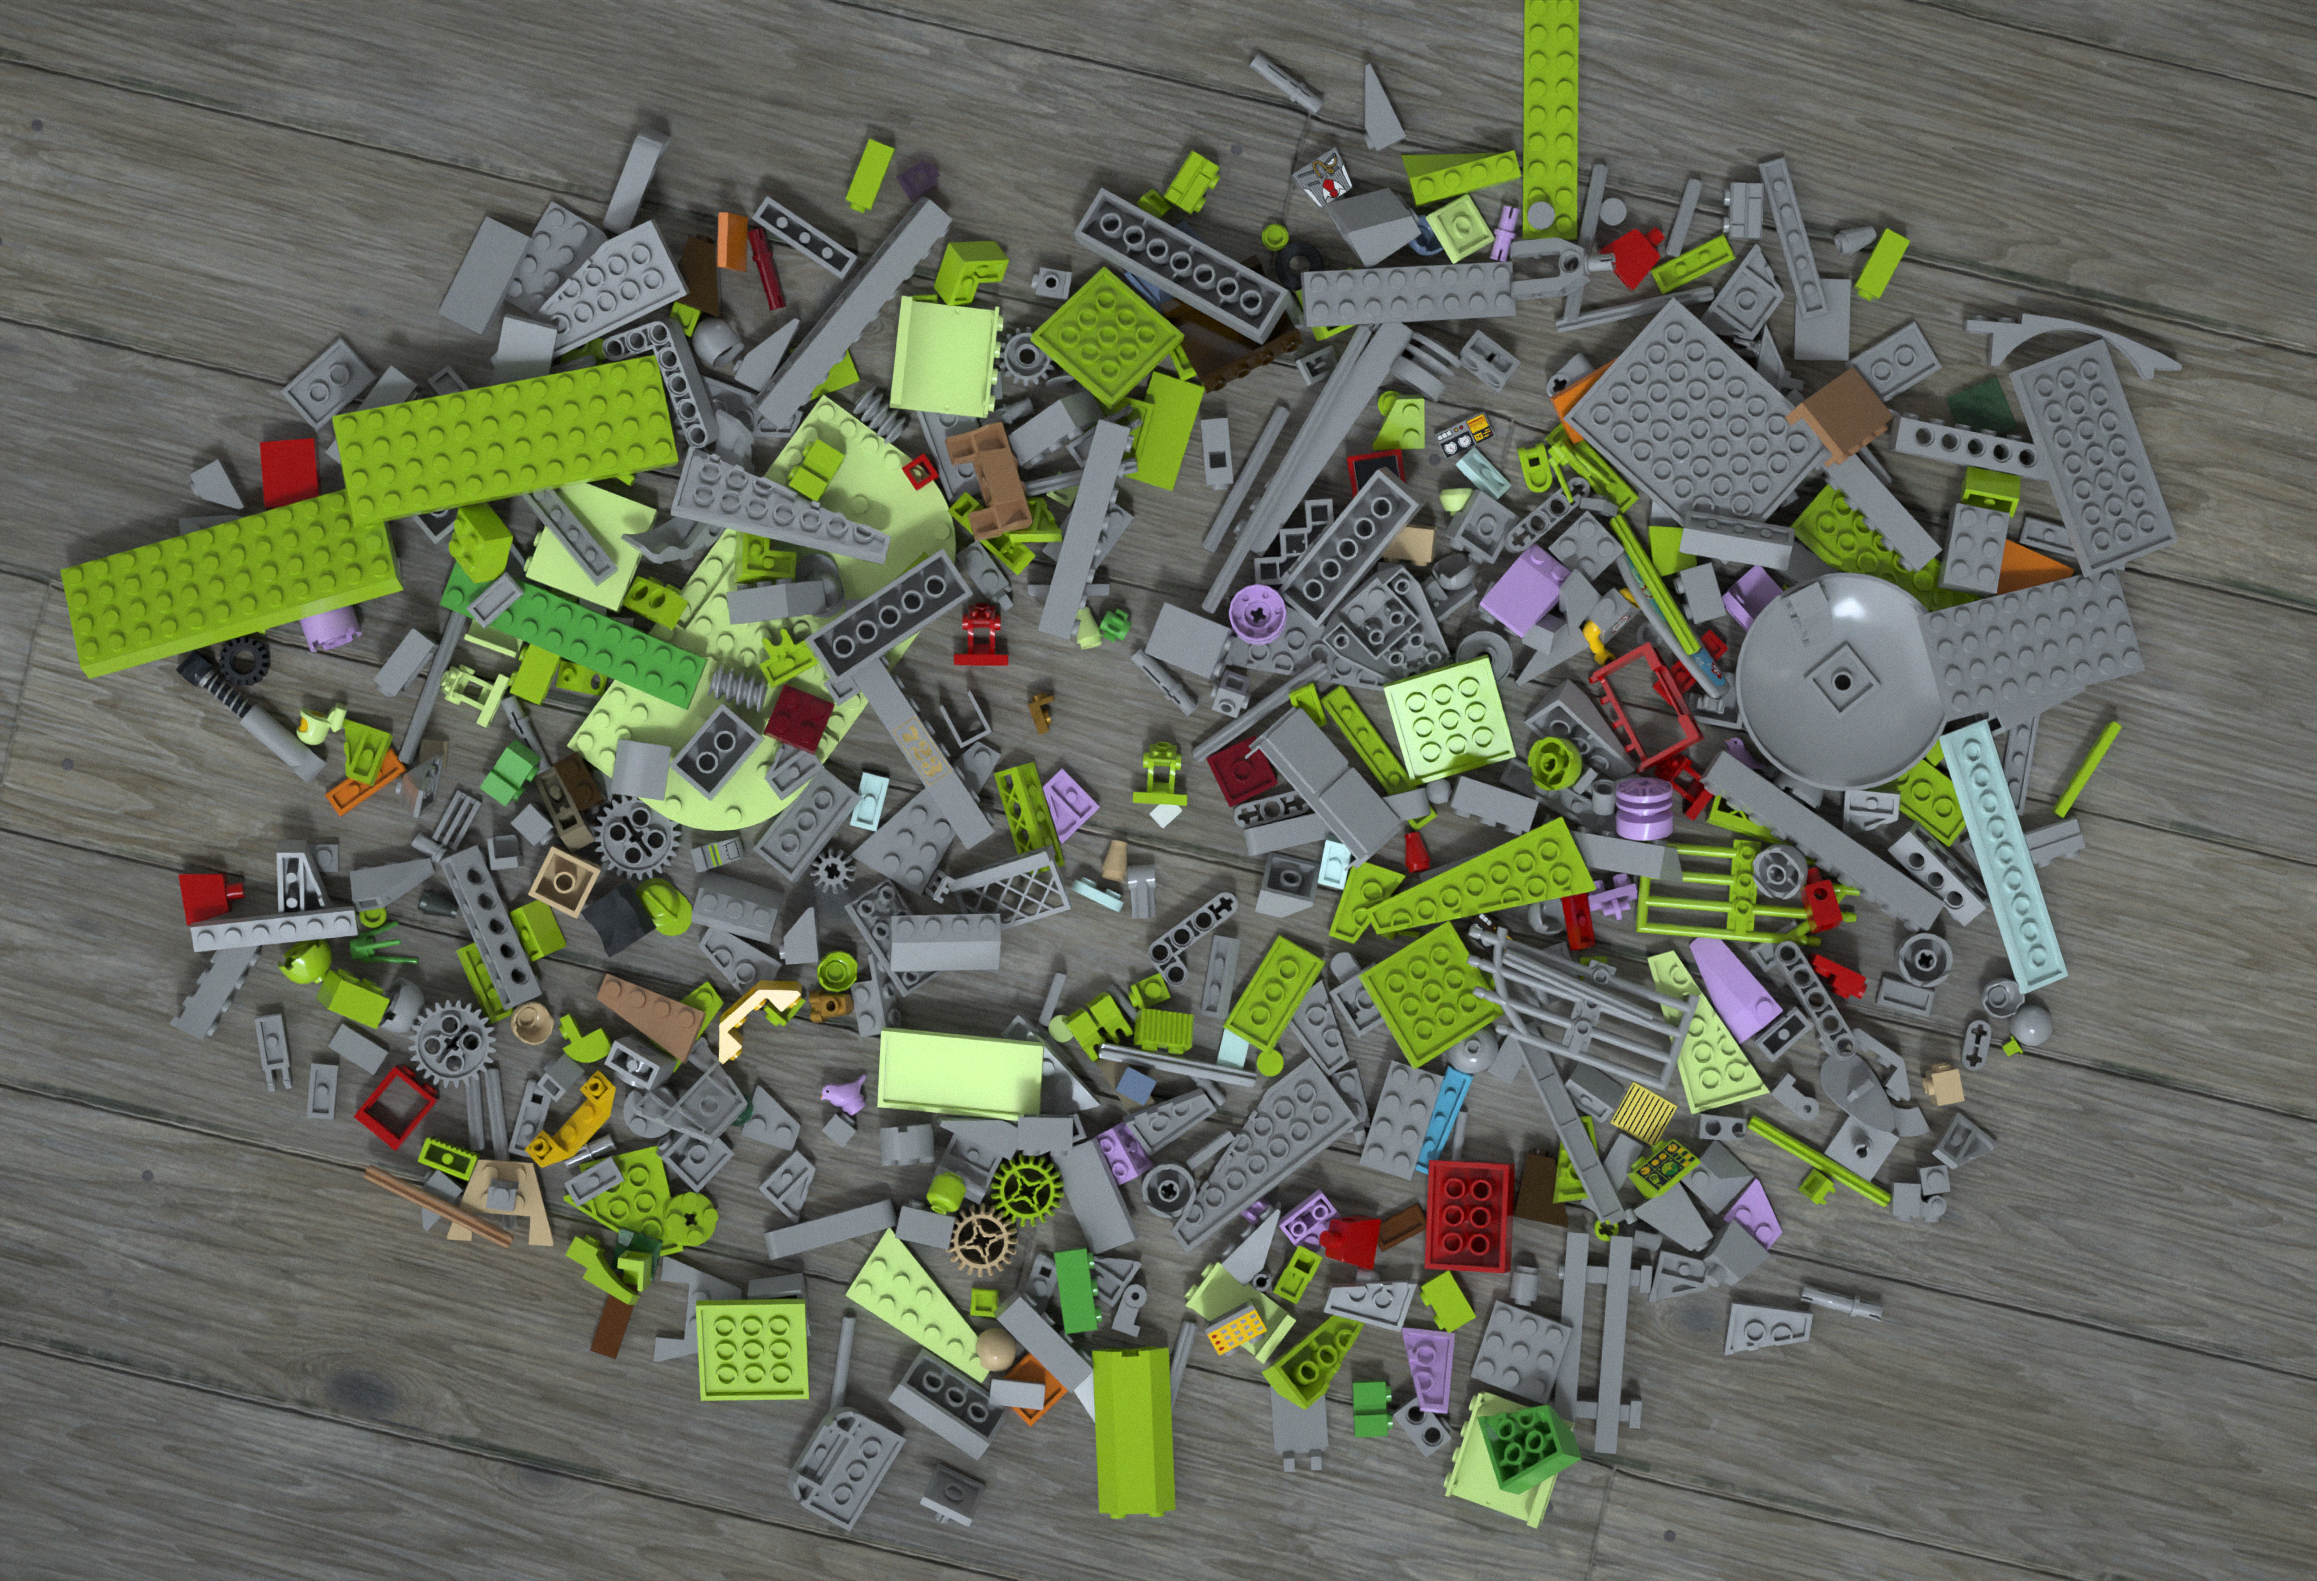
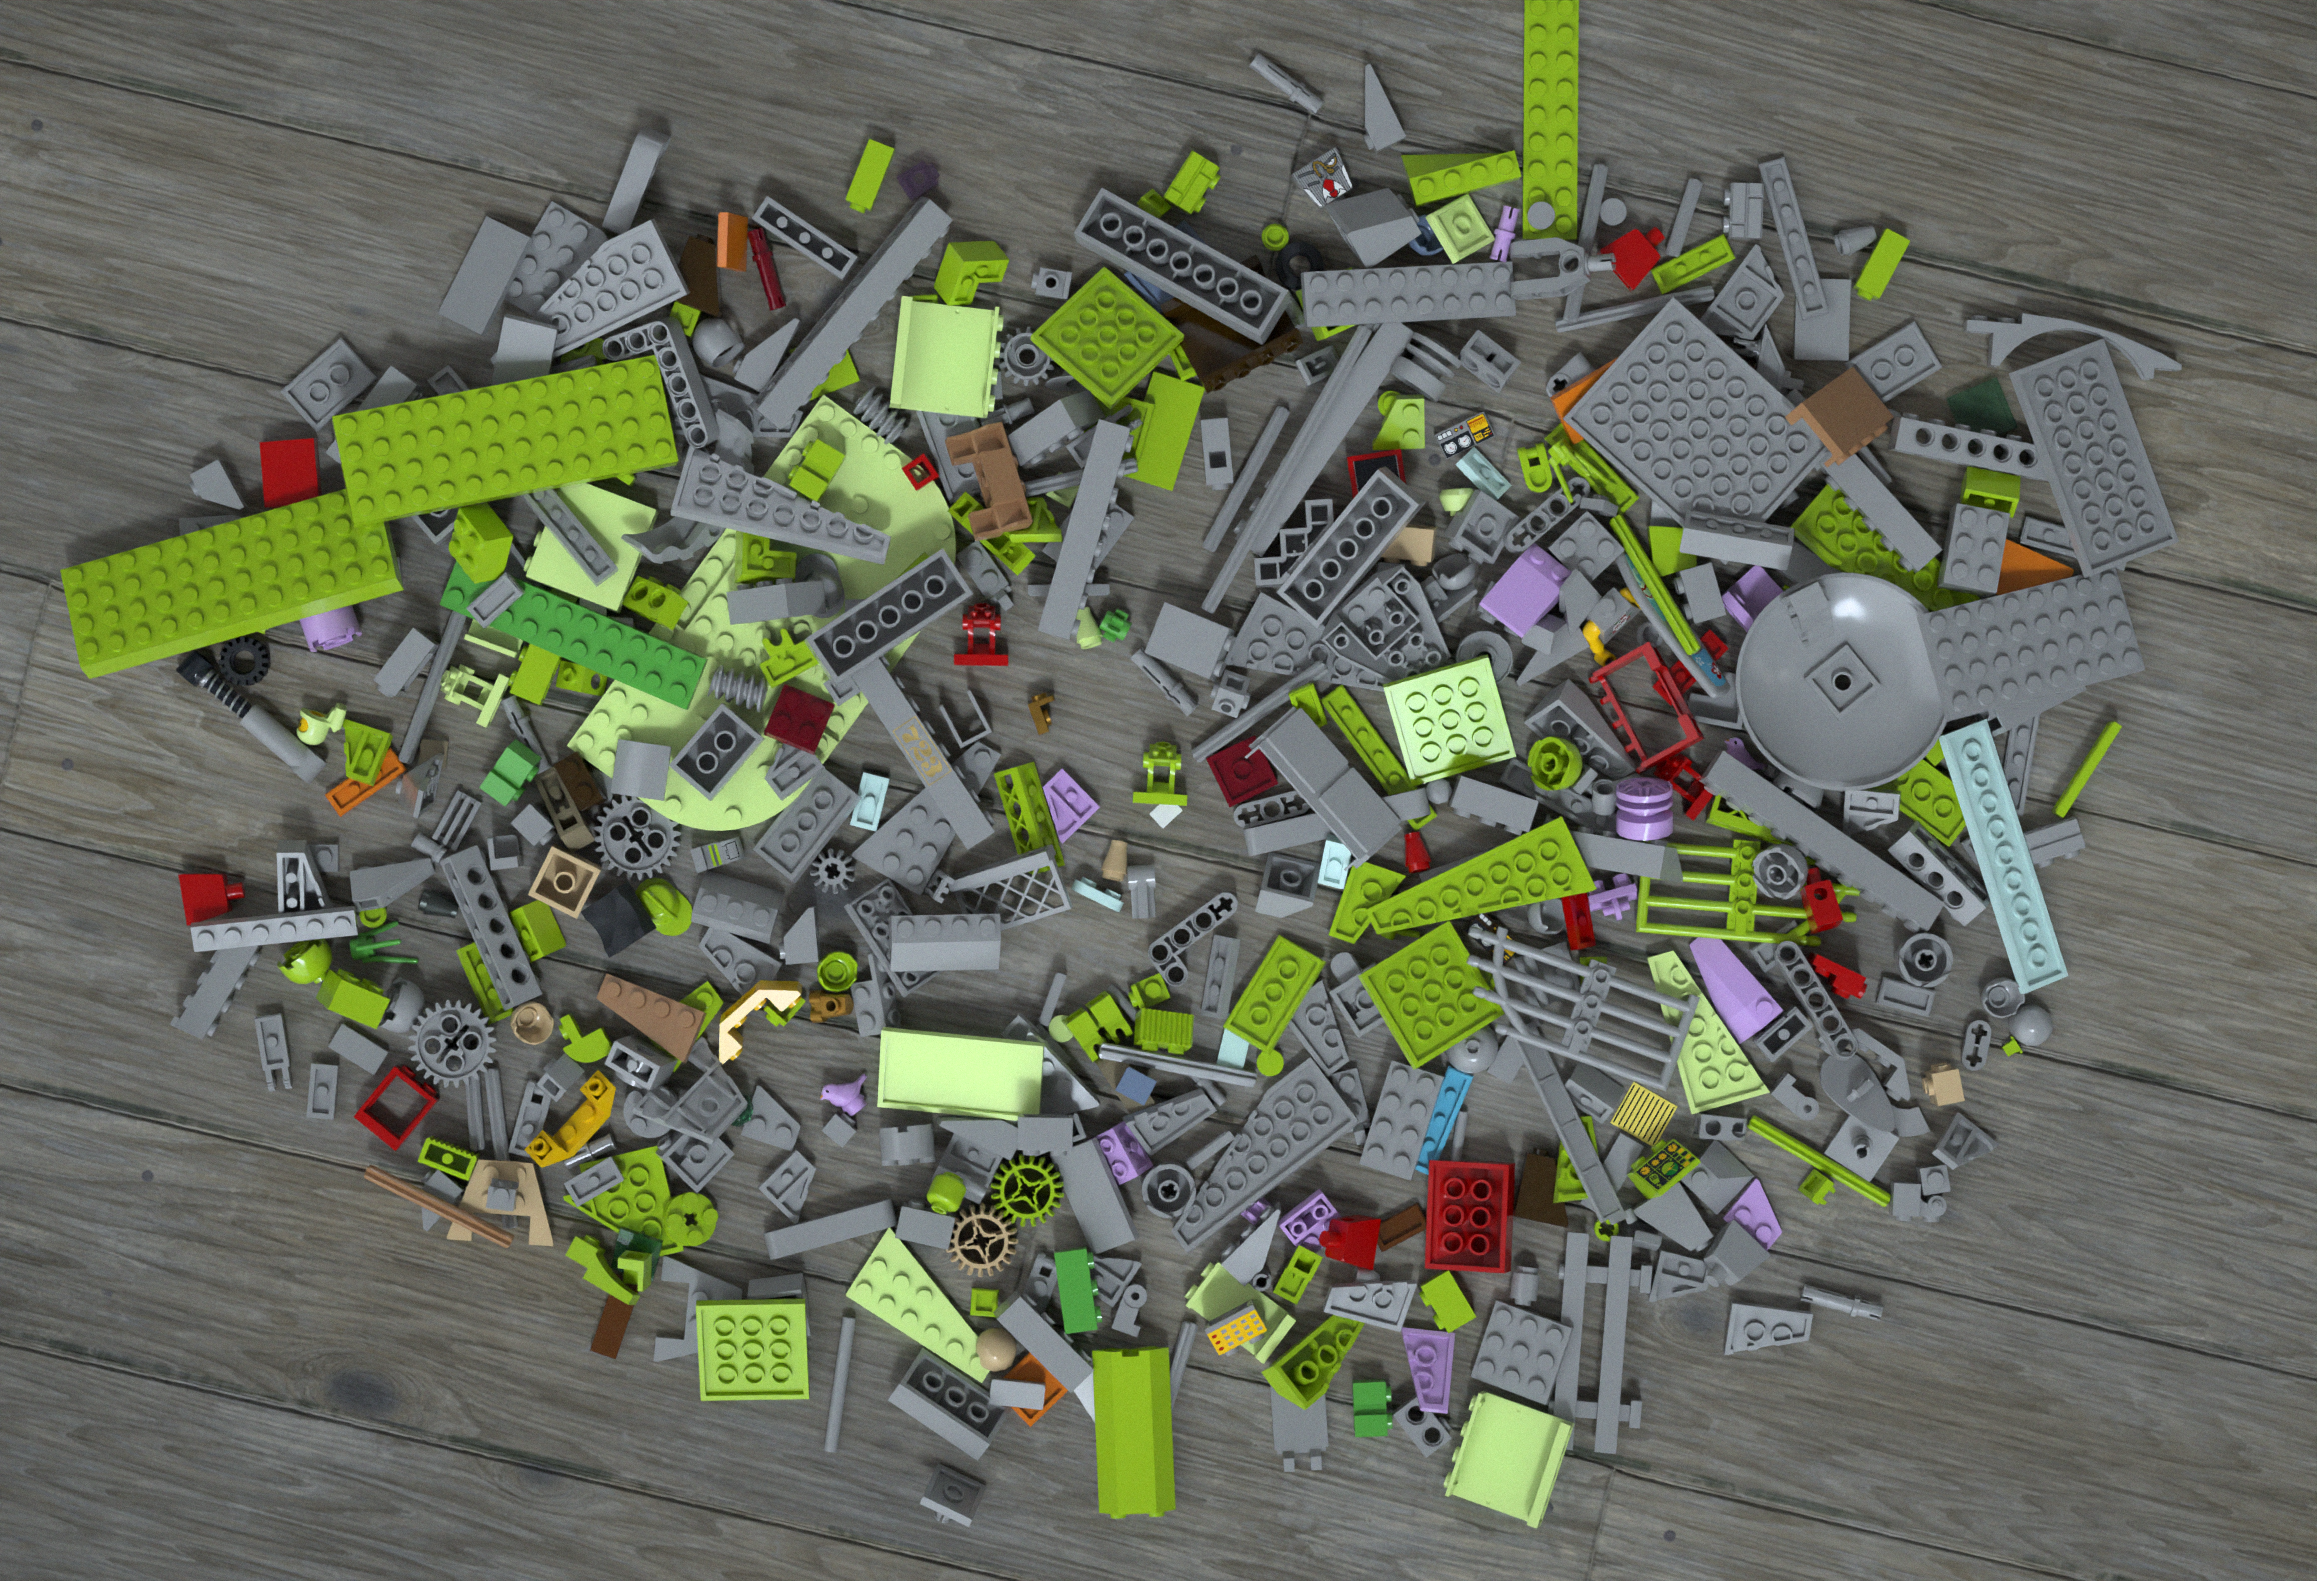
light grey plate [787,1406,907,1531] -> none
lavender wheel [1229,584,1287,645] -> none
bright green wedge [1477,1405,1582,1495] -> none
light grey axle [1501,949,1653,1025] -> none
light grey plate [1694,694,1725,715] -> none

